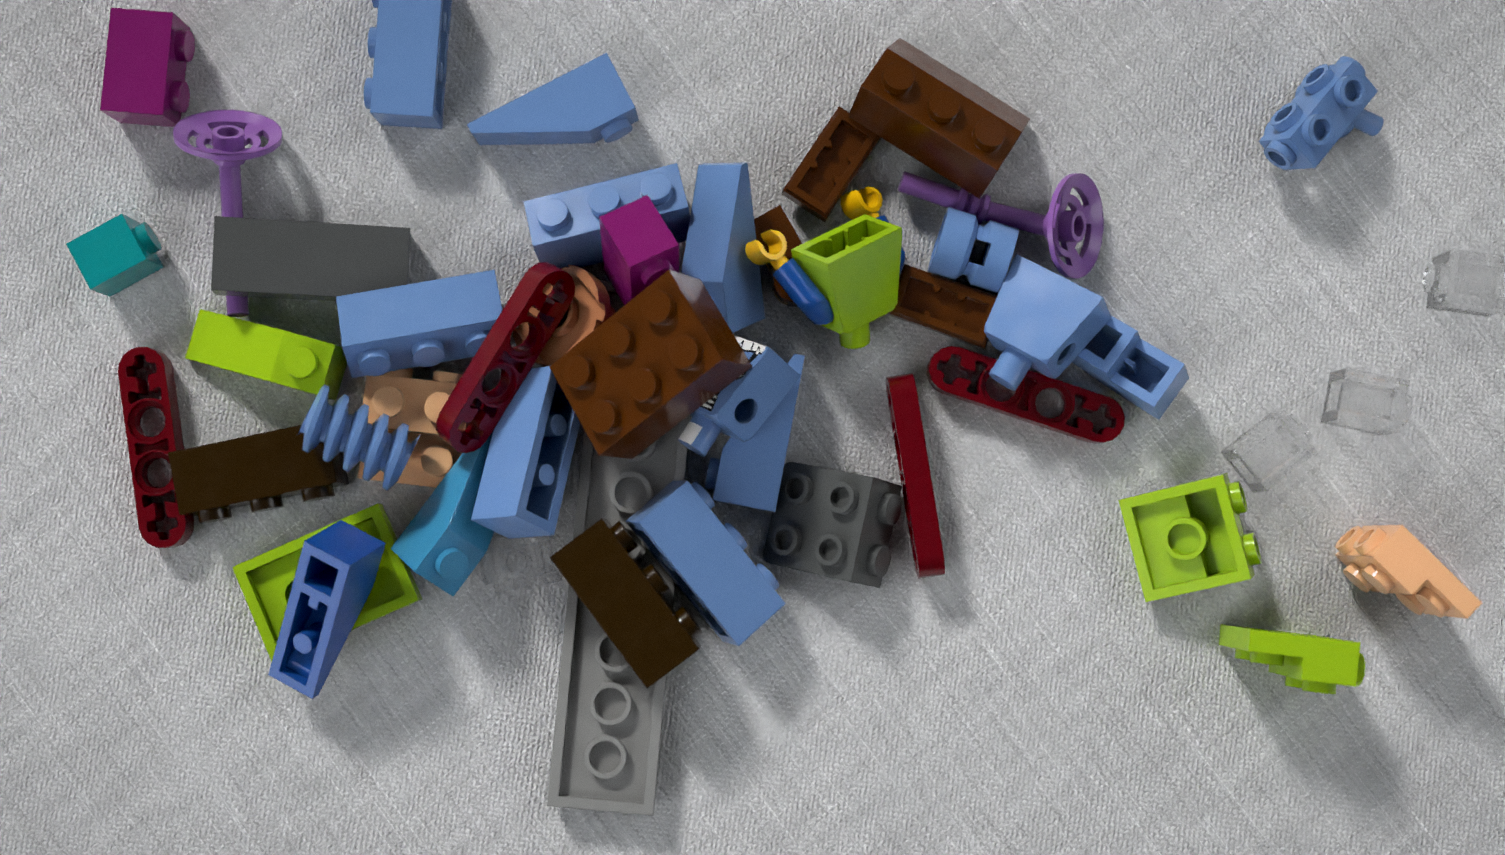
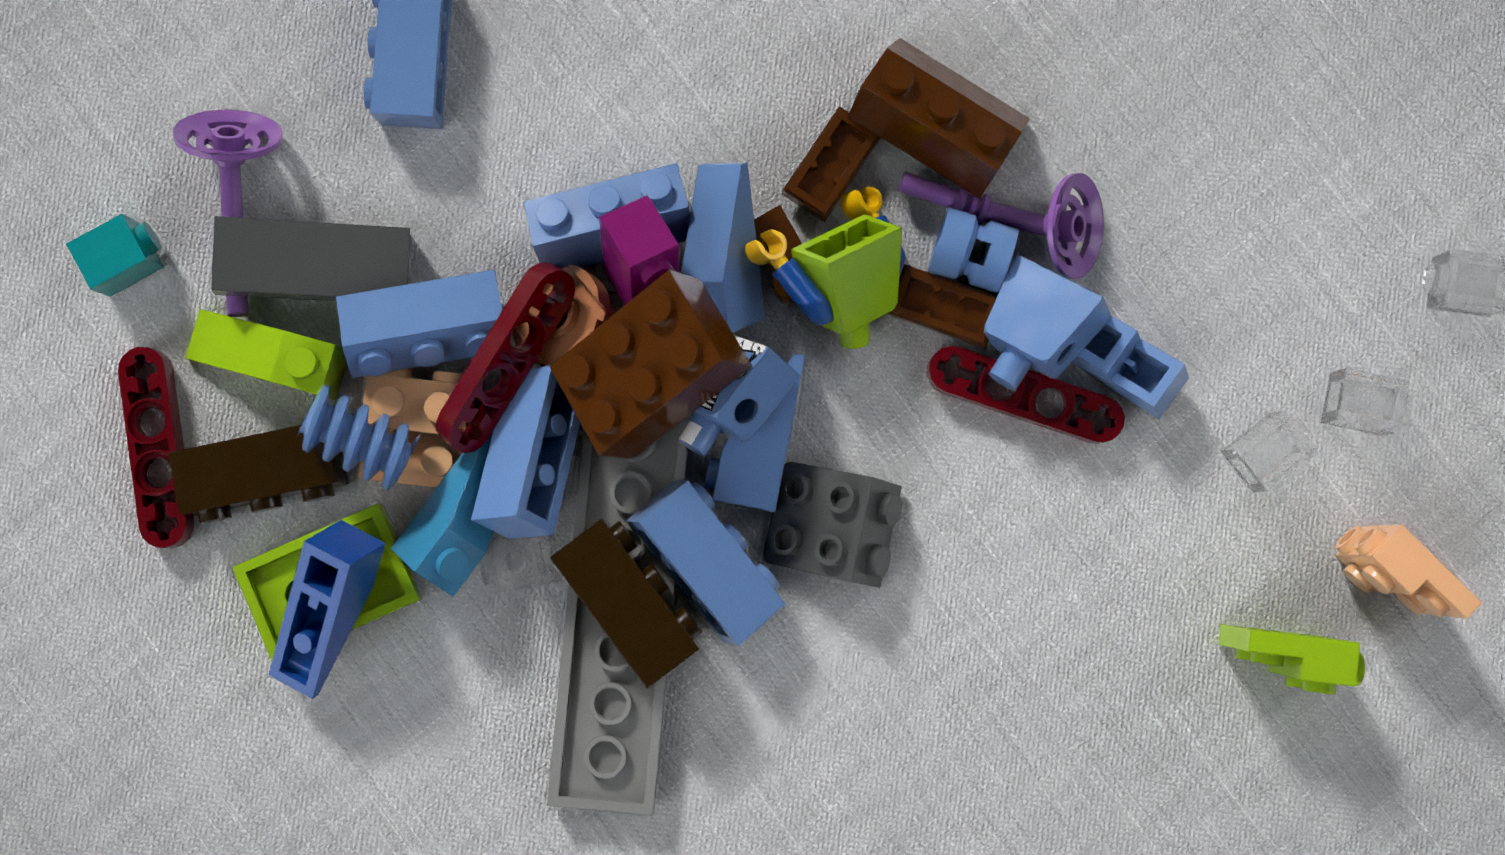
magenta brick [100,8,195,127] -> none
medium blue slope [467,53,639,145] -> none
dark red beam [886,373,945,579] -> none
lime plate [1118,473,1262,602] -> none
medium blue brick [1258,56,1384,170] -> none

